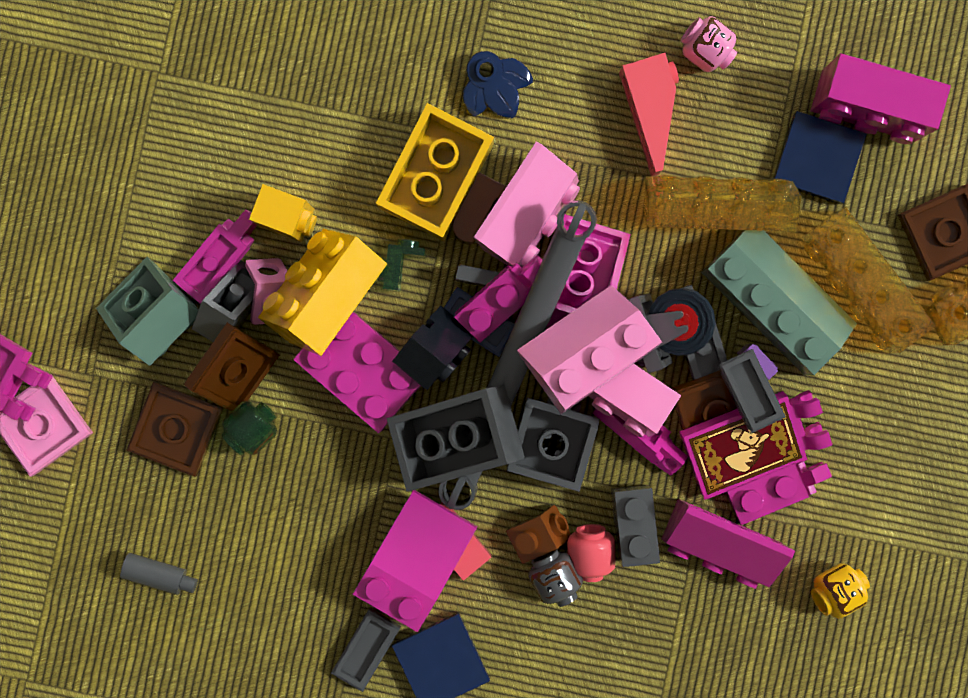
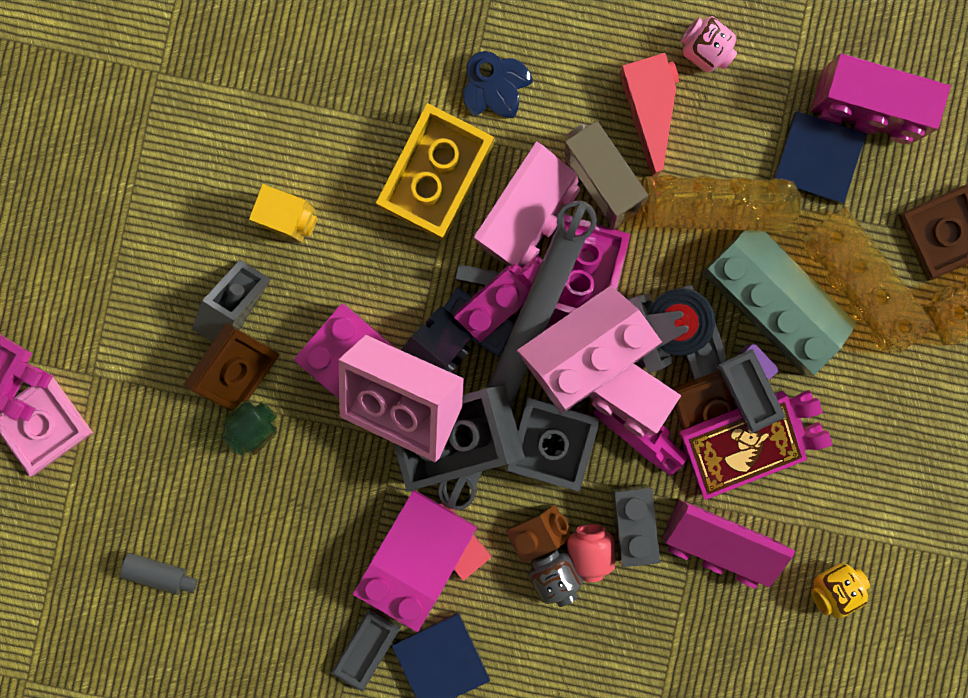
sand green slope [96,257,199,366] -> none
reddish brown tile [127,382,224,477] -> none
dark pink hinge [172,209,257,304] -> none
bright pink bracket [245,258,287,325] -> none
yellow brick [258,229,387,356] -> none
clear green bracket [378,239,427,292] -> none
reddish brown leg [453,172,506,245] -> none
dark pink hinge [726,461,832,525] -> none
none -> bright pink slope [338,335,464,463]
none -> dark tan window [565,121,649,230]

